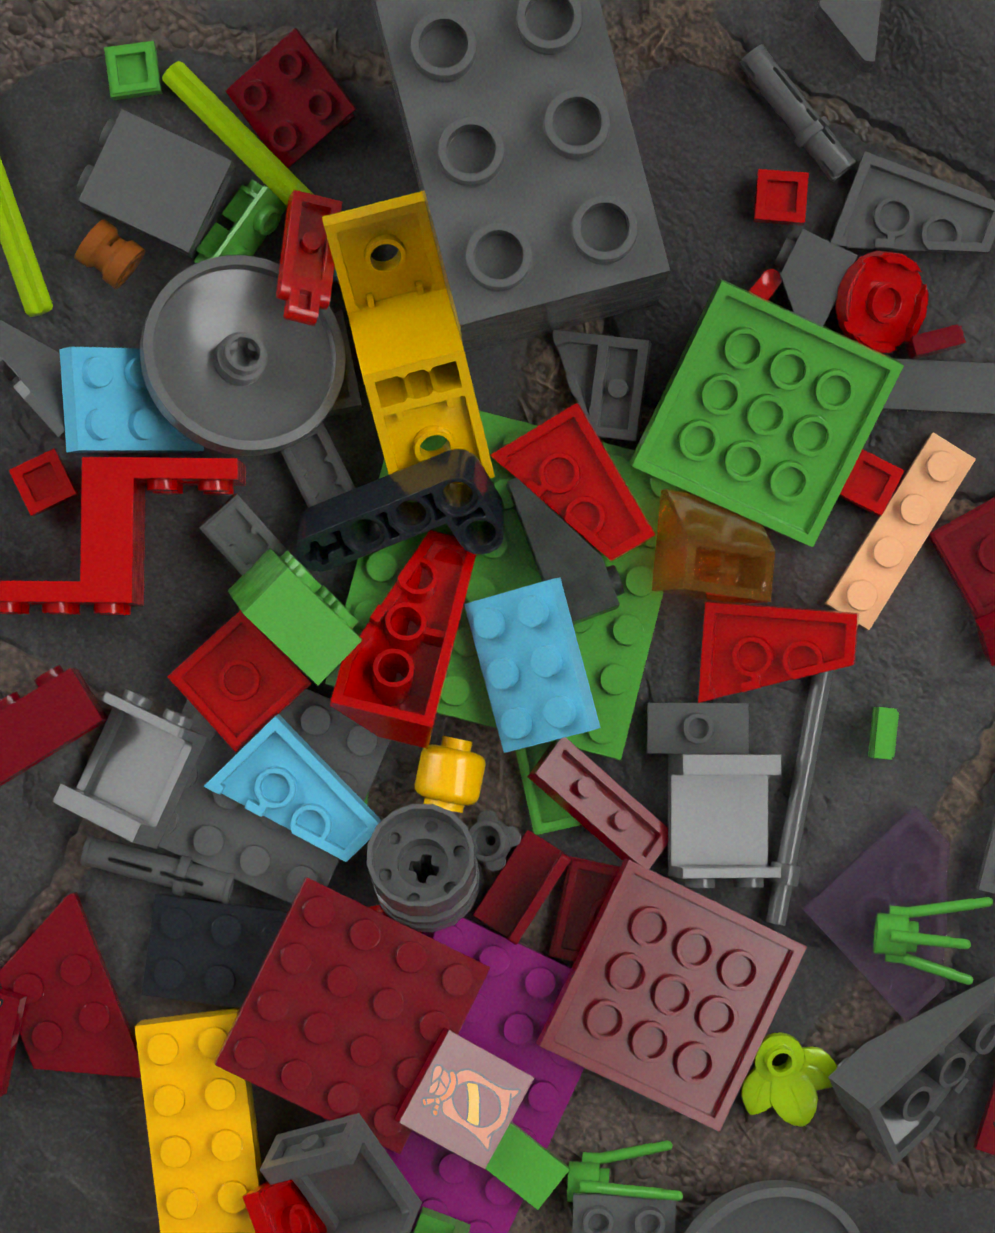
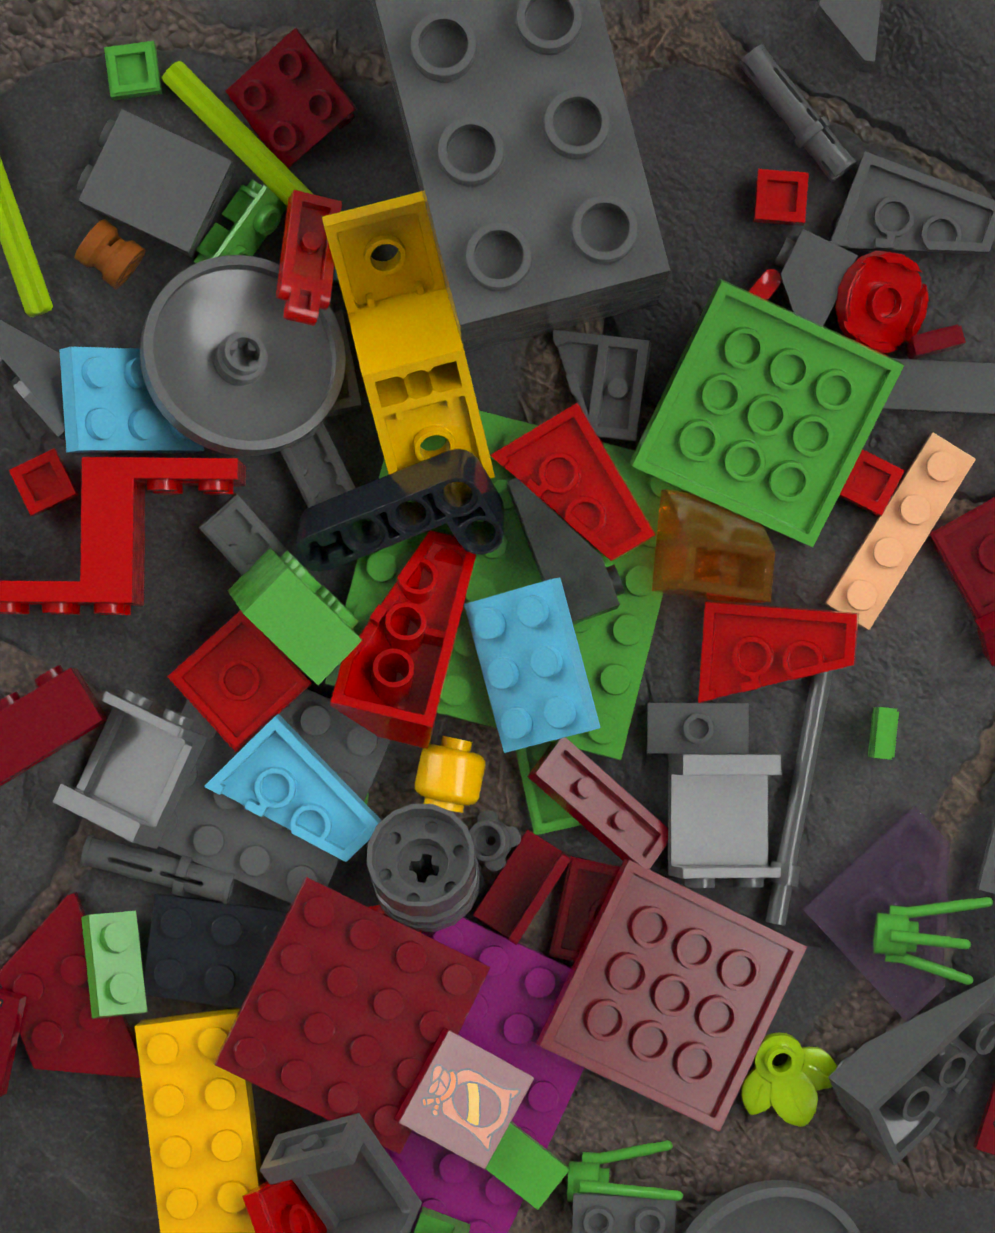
none -> bright green plate [81,911,147,1019]

